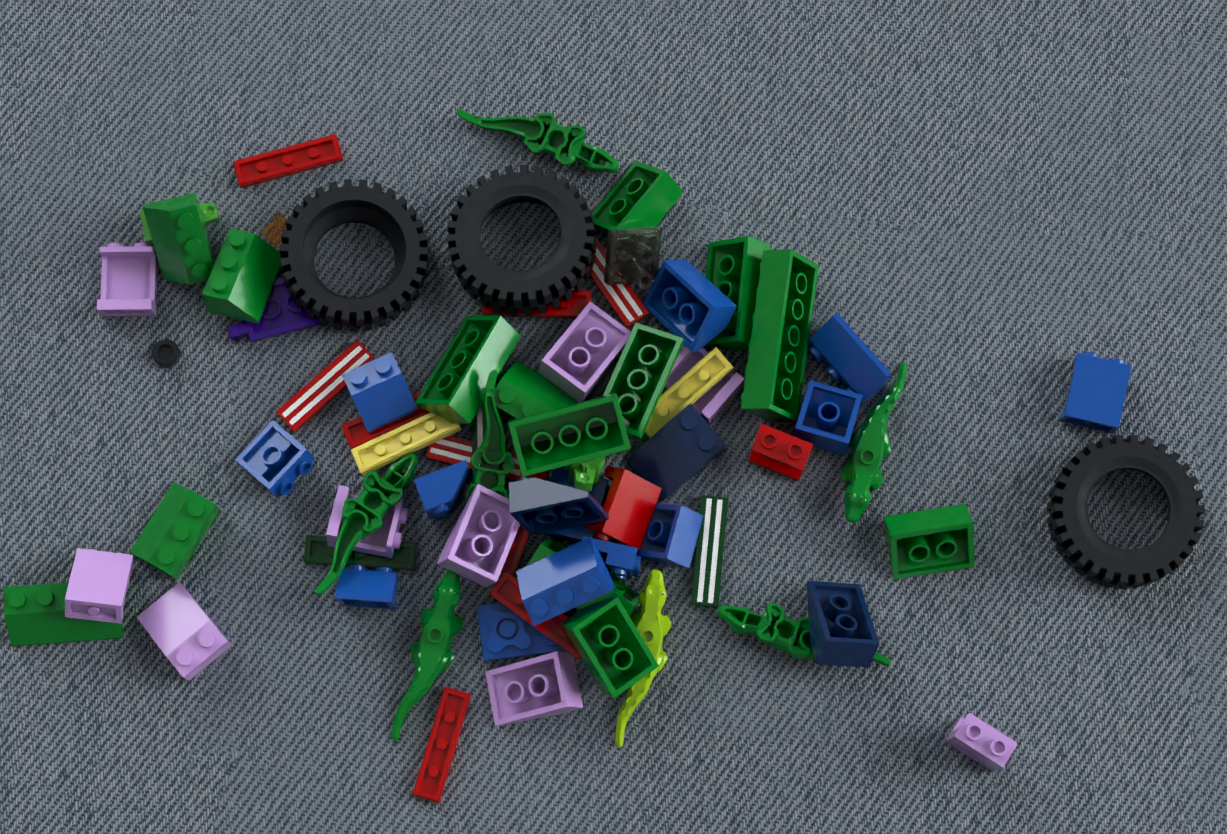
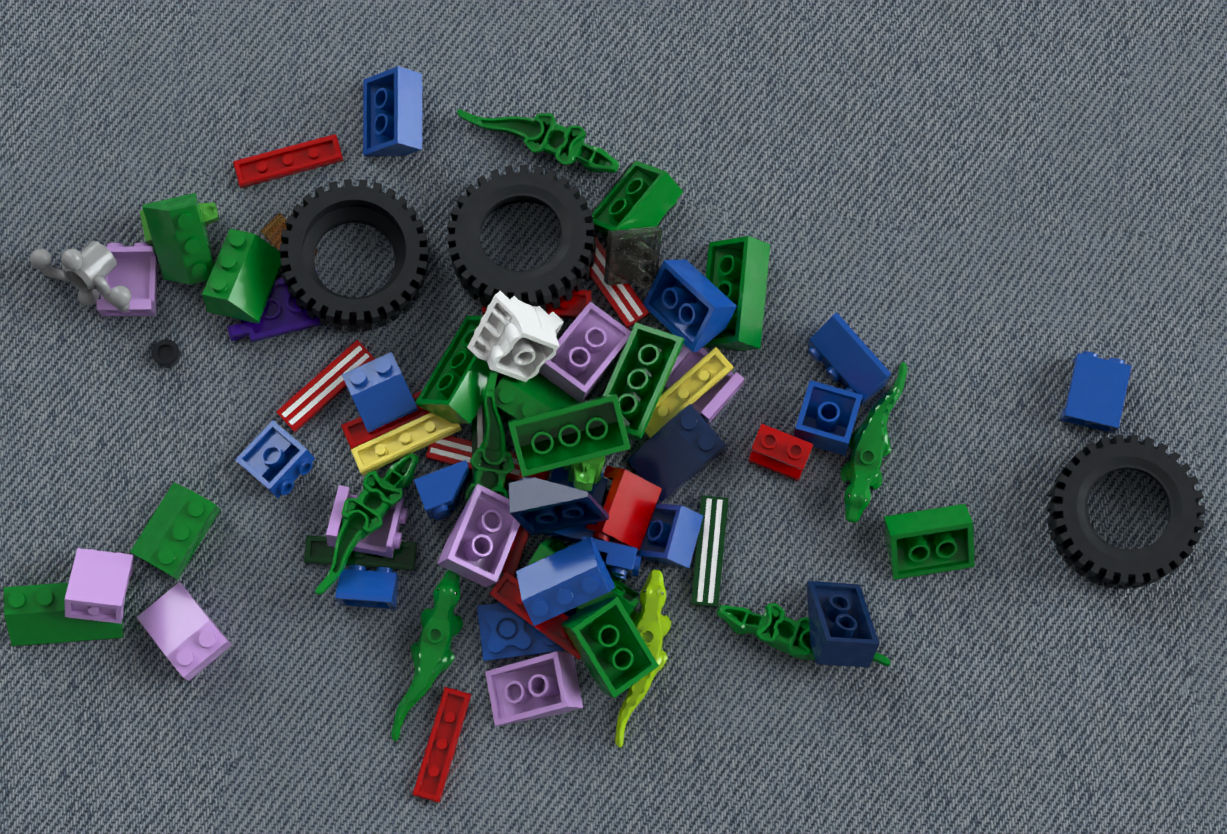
green brick [741,249,819,422] -> none
lavender panel [945,713,1017,772] -> none
none -> light grey wheel [30,241,131,312]
none -> blue slope [363,66,423,157]
none -> white slope [467,291,564,382]

